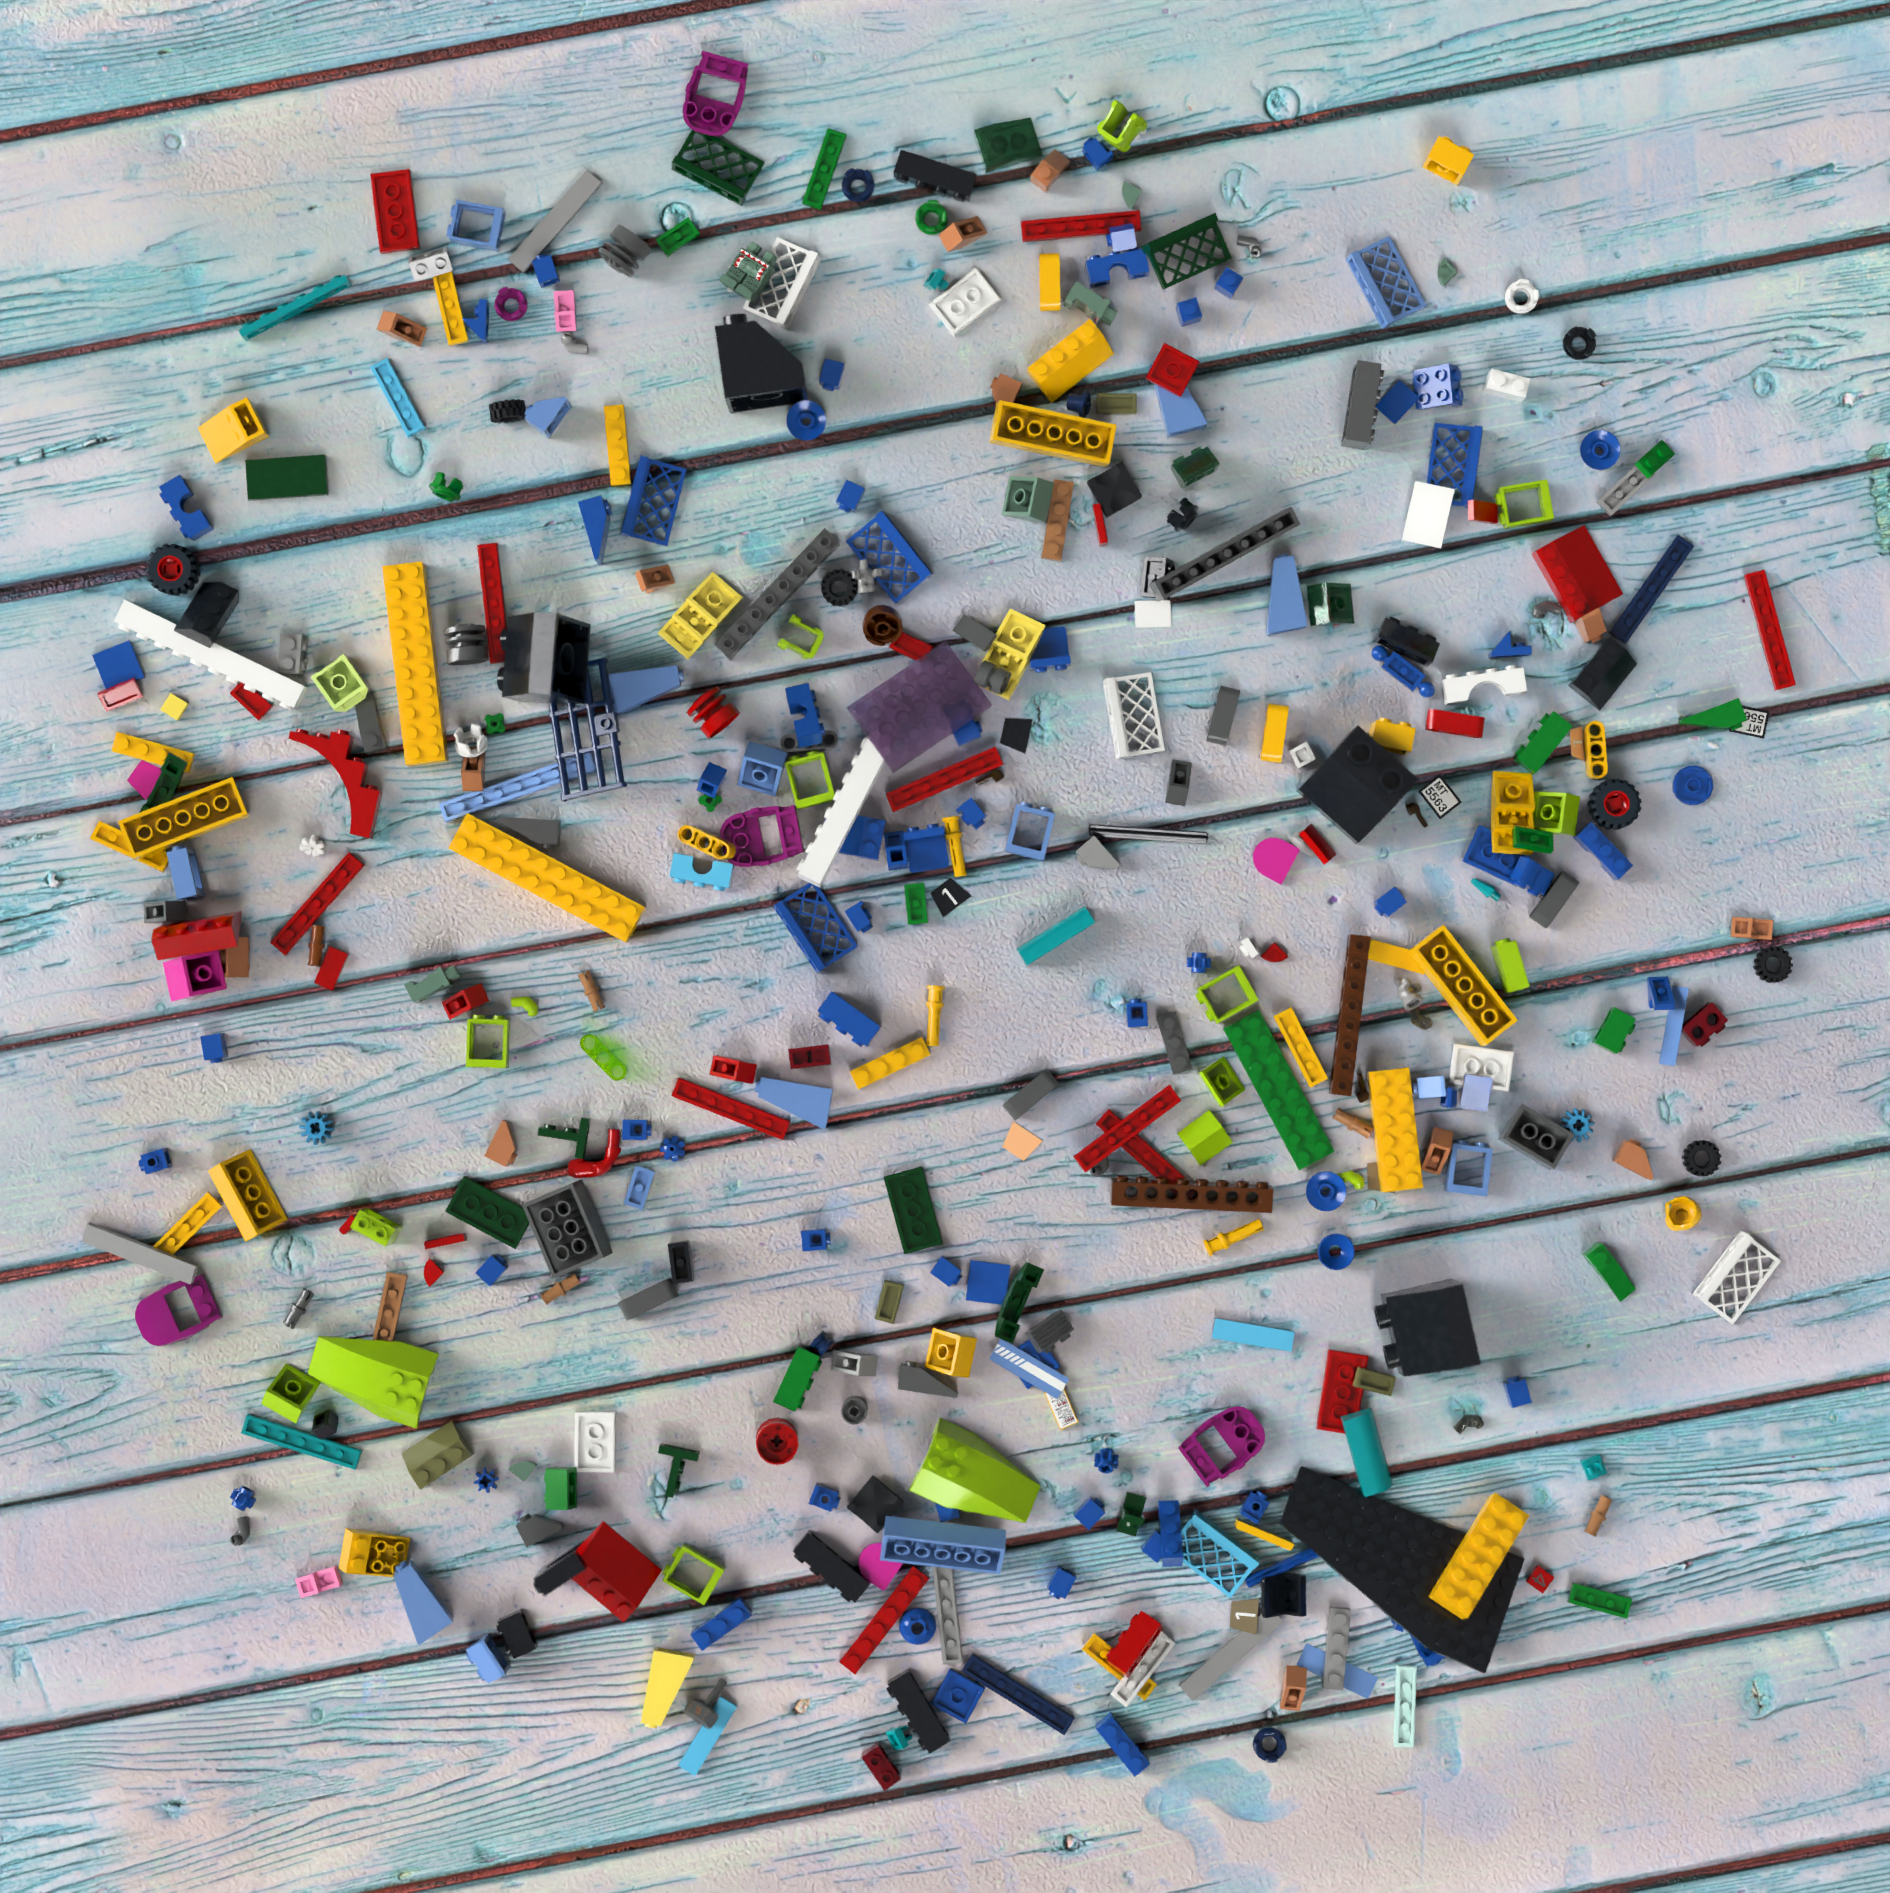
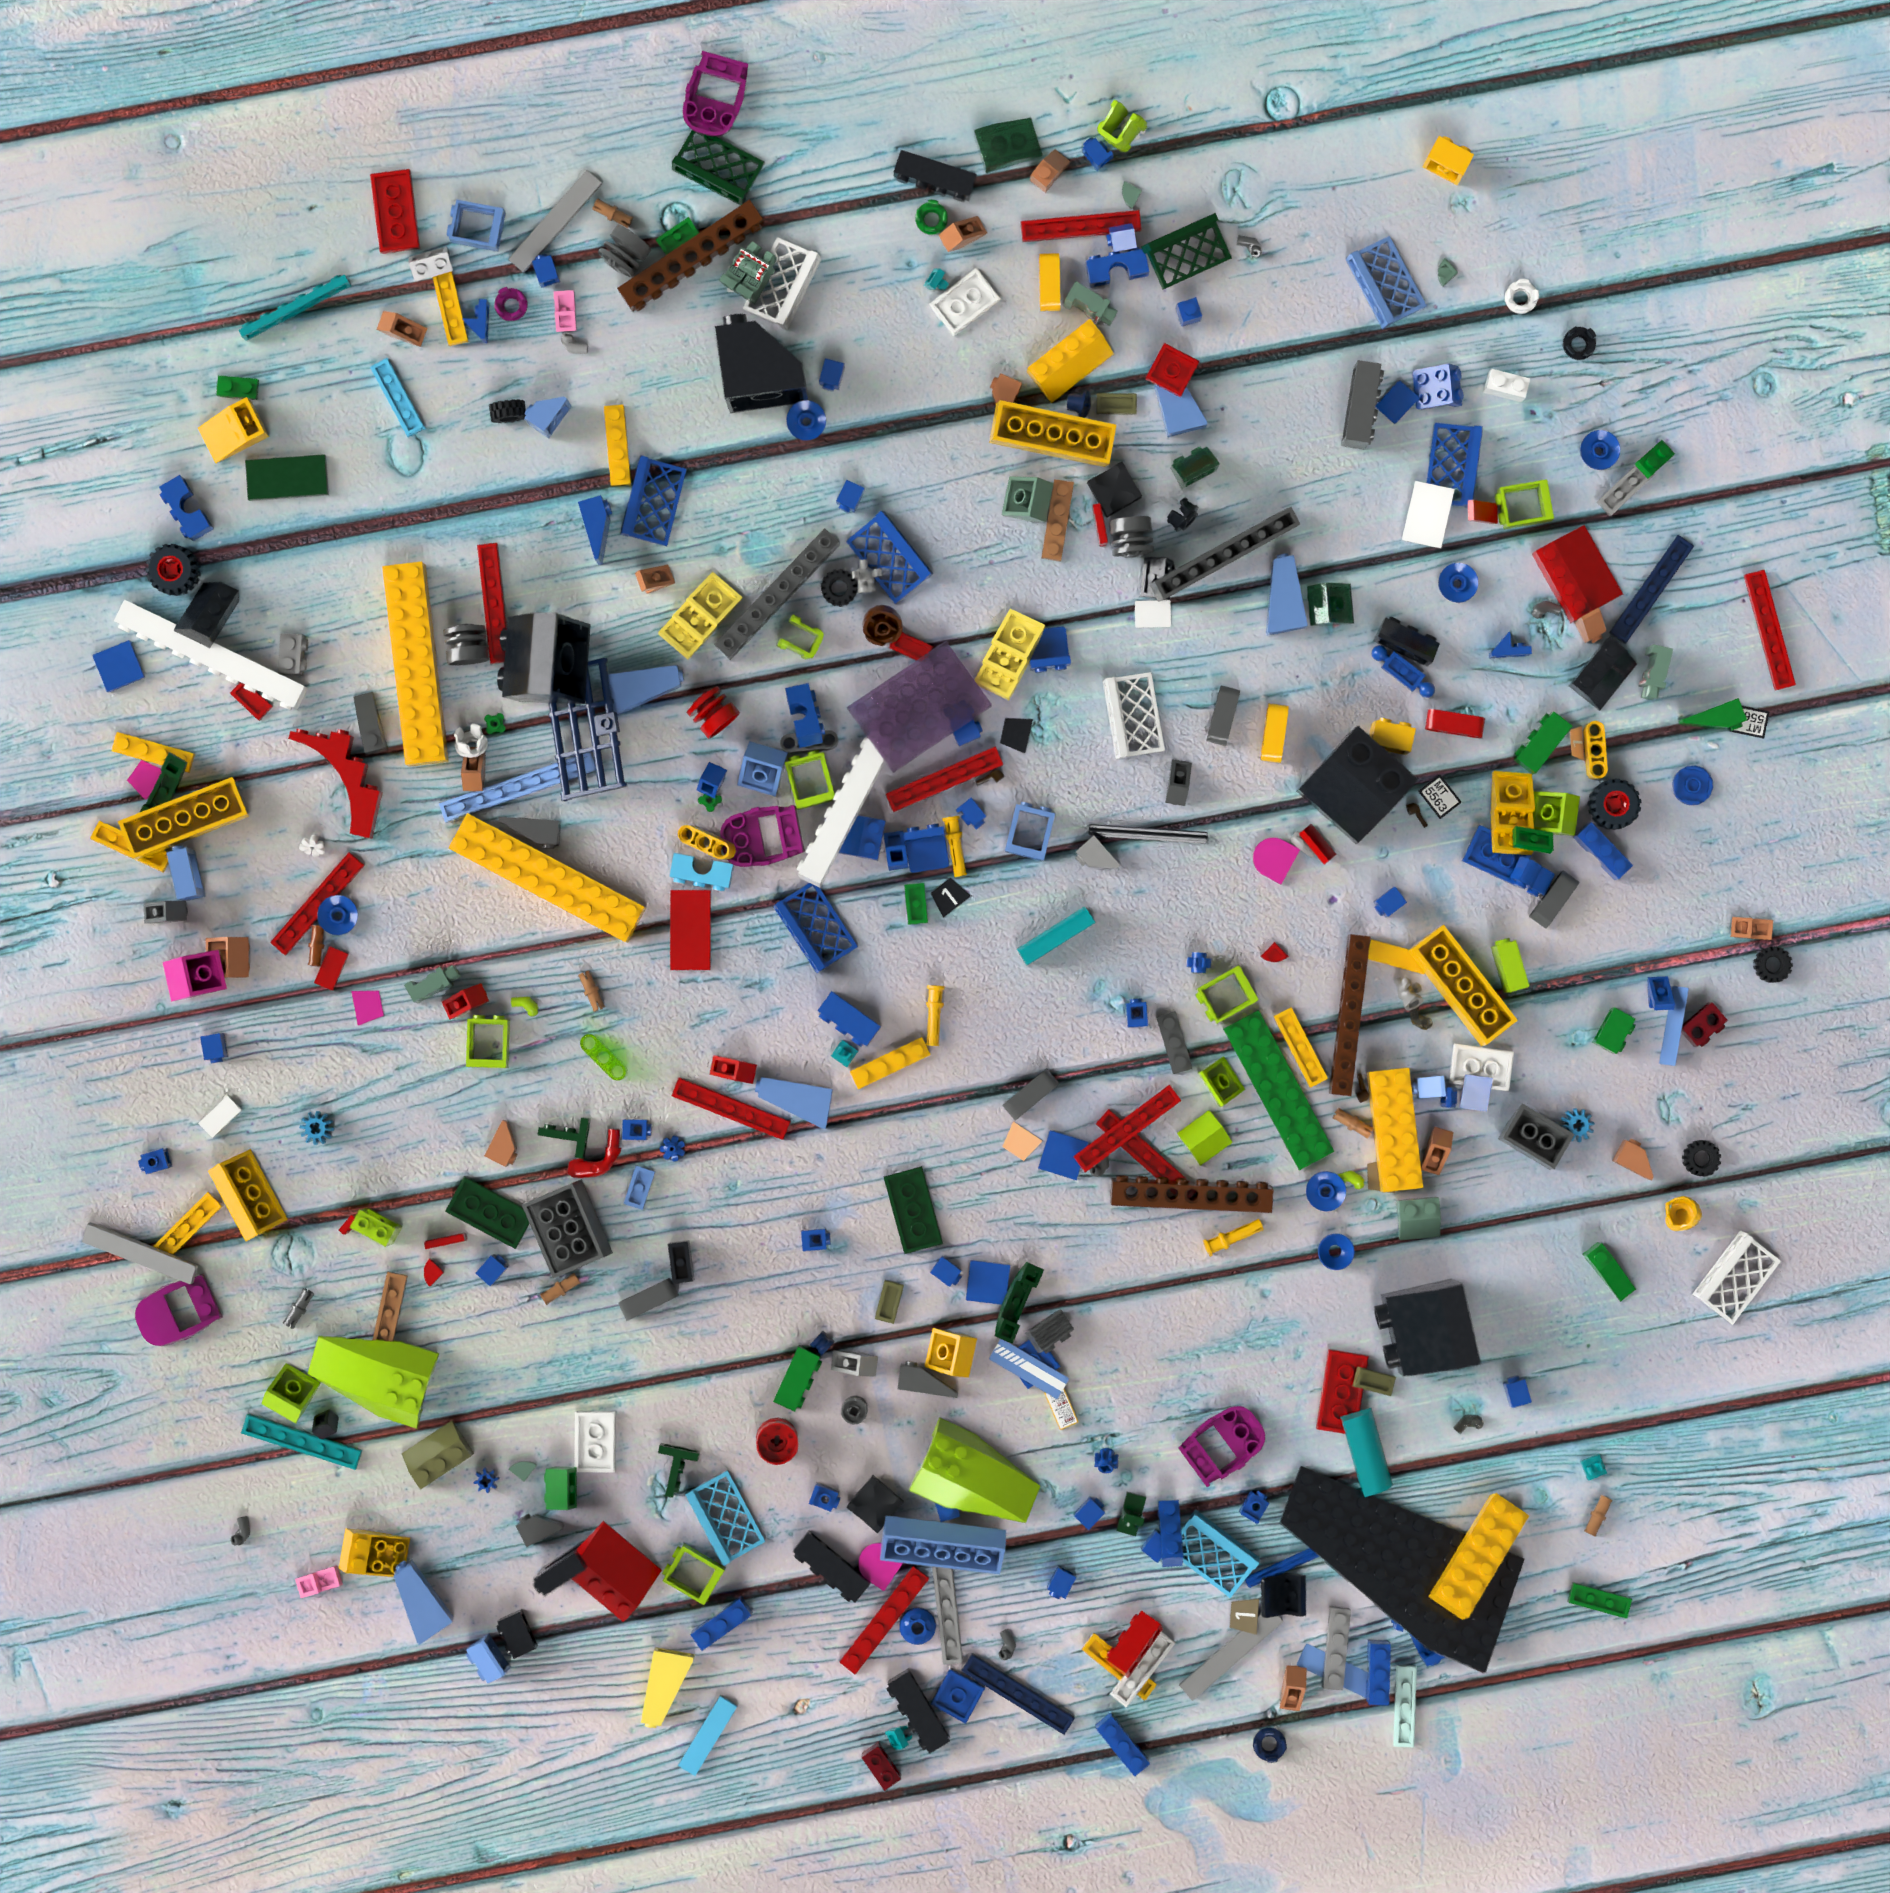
tile [97,677,143,712] -> none
red slope [151,911,242,960] -> none
light yellow tile [160,693,189,721] -> none
blue gear [230,1486,256,1511] -> none
yellowish green slope [311,654,368,712] -> none
green piece [429,472,463,502] -> none
dark grey piece [684,1679,727,1729] -> none
dark red brick [788,1044,831,1069] -> none
green tile [802,128,847,211] -> none
dark blue piece [842,168,874,202] -> none
blue brick [845,901,873,933] -> none
dark grey slope [952,615,997,652] -> none
dark grey wheel [974,660,1011,695] -> none
medium azure tile [1212,1318,1295,1352] -> none
blue brick [1214,267,1244,299] -> none
yellow tile [1234,1518,1294,1550] -> none
white plate [1239,937,1258,959] -> none
white plate [1288,742,1316,769] -> none
white arch [1441,665,1527,705] -> none
medium blue window [1444,1140,1493,1196] -> none
teal bar [1471,878,1501,901] -> none
red tile [1526,1565,1555,1594] -> none
none -> white tile [198,1095,242,1138]
none -> green plate [216,375,259,400]
none -> blue dish [317,895,358,935]
none -> dark pink sticker [351,991,384,1026]
none -> medium nougat pin [592,198,633,229]
none -> reddish brown brick [617,199,764,312]
none -> red tile [670,890,711,970]
none -> medium azure fence [684,1470,765,1566]
none -> teal tile [831,1040,858,1067]
none -> dark grey arm [999,1629,1016,1660]
none -> blue tile [1038,1130,1088,1180]
none -> dark grey wheel [1109,516,1154,558]
none -> blue arch [1366,1640,1391,1706]
none -> sand green slope [1396,1197,1441,1240]
none -> blue dish [1438,563,1478,603]
none -> sand green hips [1638,644,1673,700]

